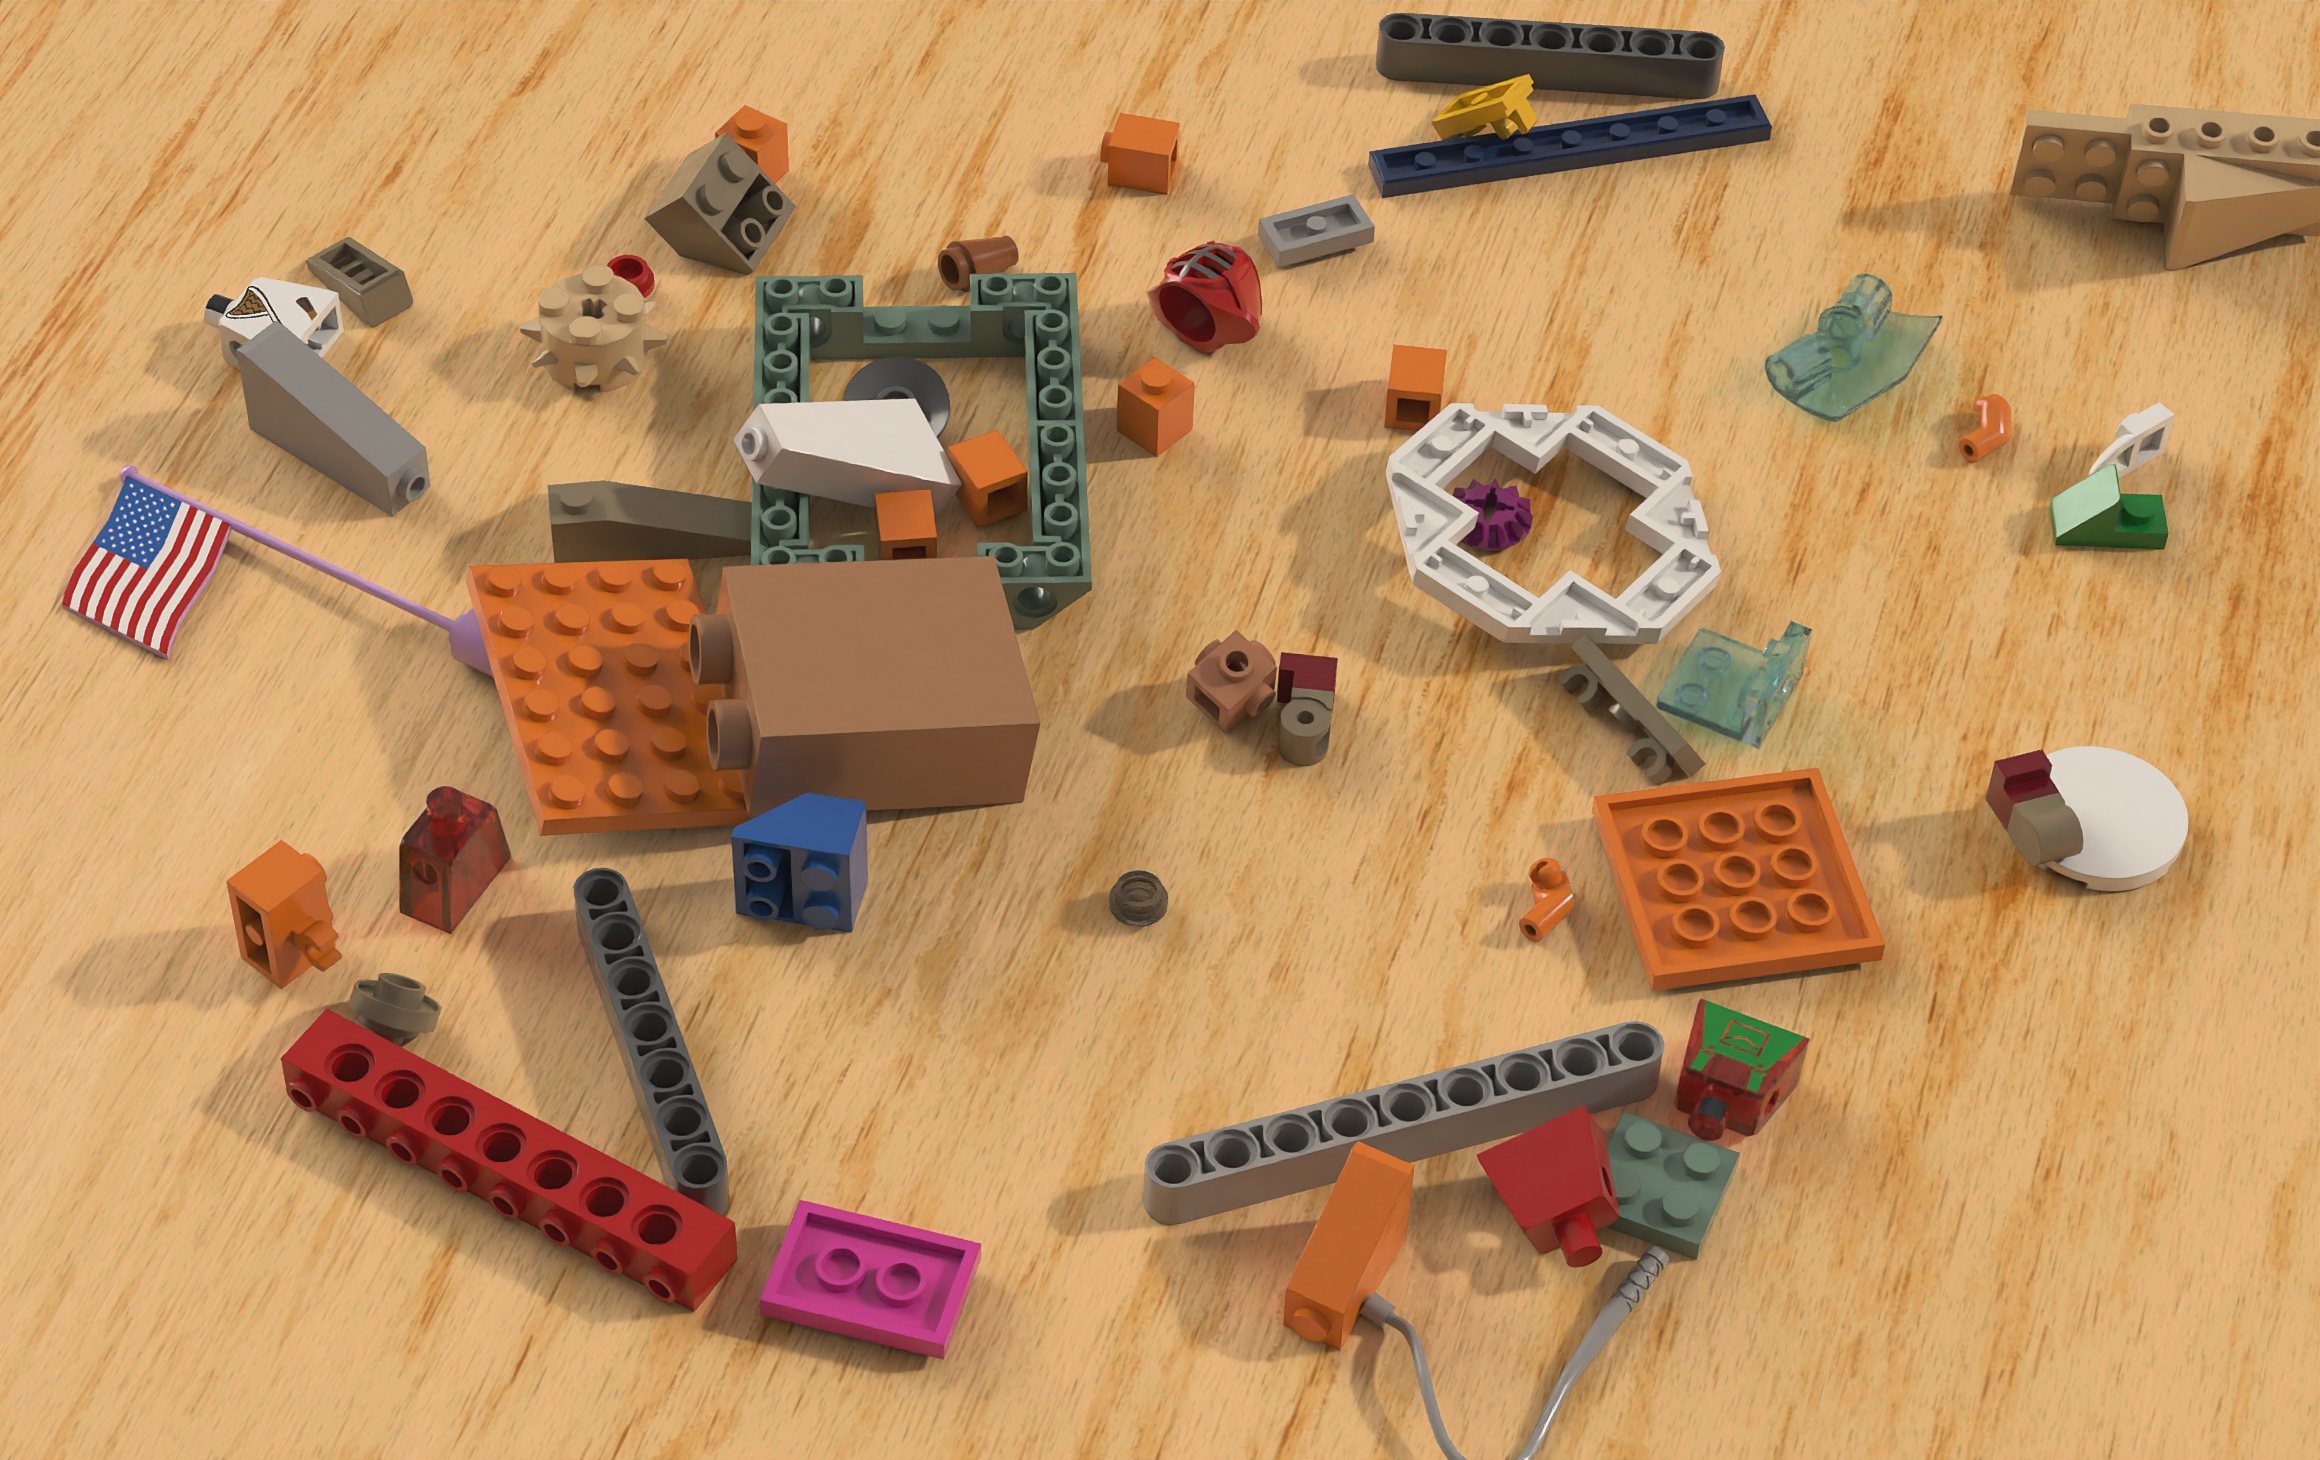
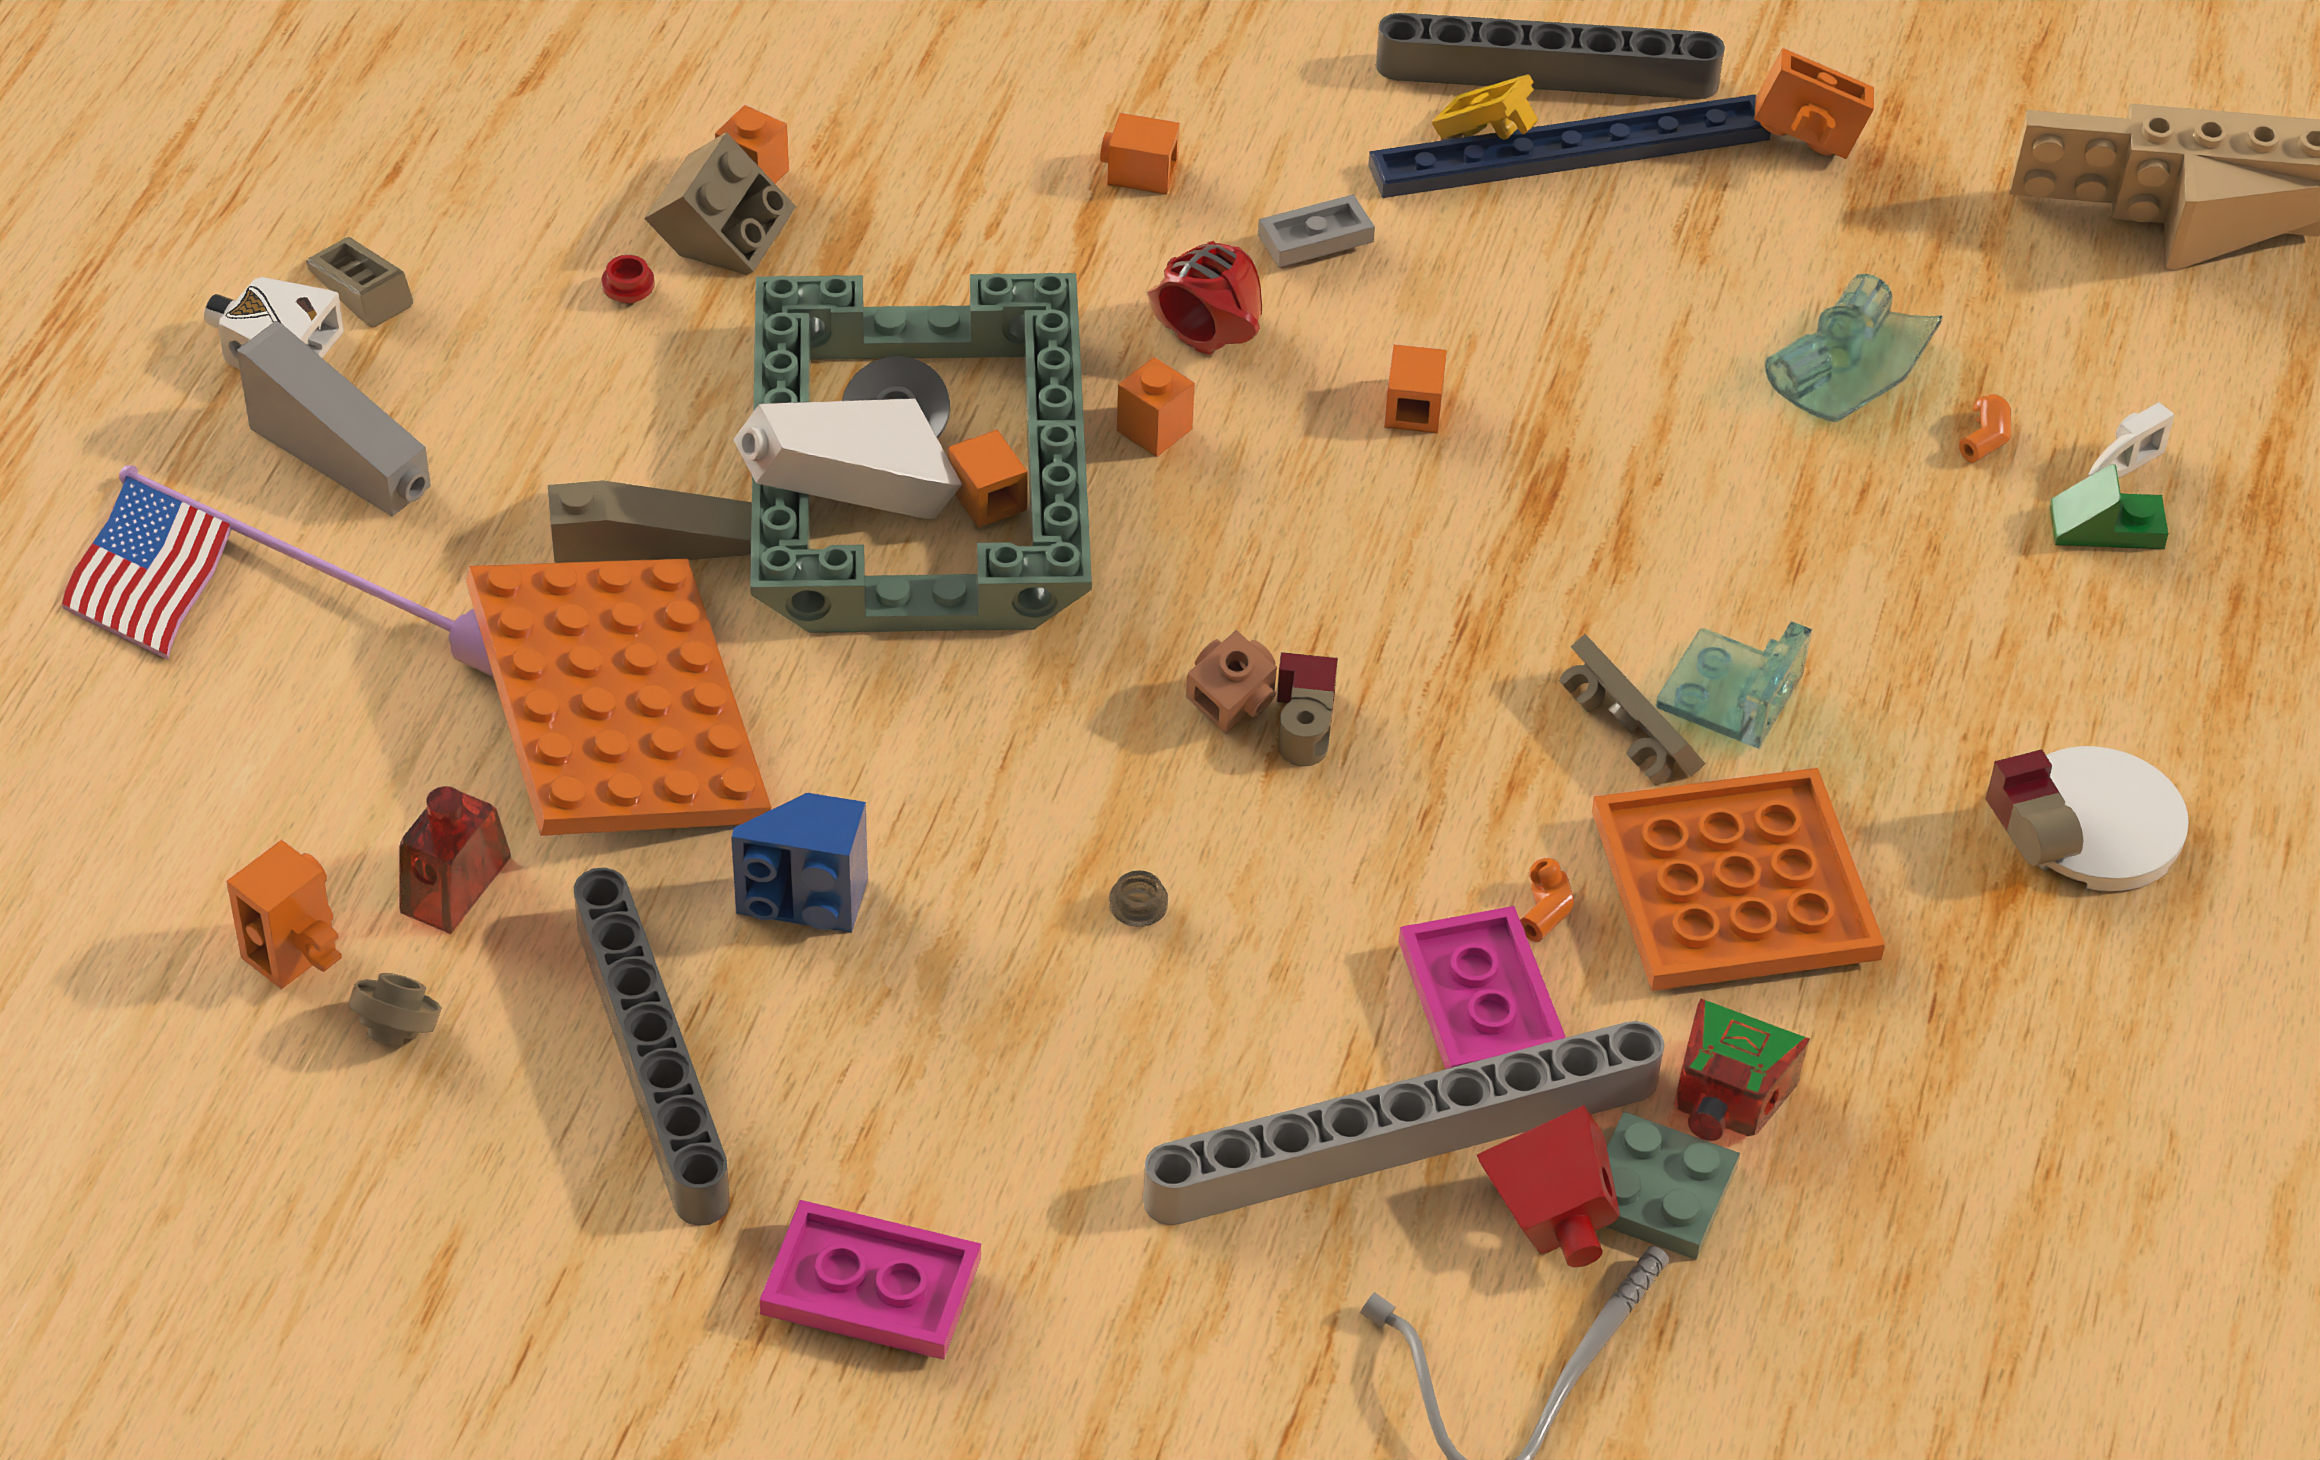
red brick [281,1009,738,1312] -> none
tan brick [520,265,668,392] -> none
medium nougat brick [688,556,1040,817] -> none
orange brick [875,489,937,560] -> none
dark orange cone [938,235,1019,292] -> none
orange slope [1283,1141,1415,1350] -> none
white plate [1385,403,1721,644] -> none
magenta gear [1452,478,1533,550] -> none
none -> dark pink plate [1399,906,1566,1069]
none -> orange brick [1754,48,1874,159]

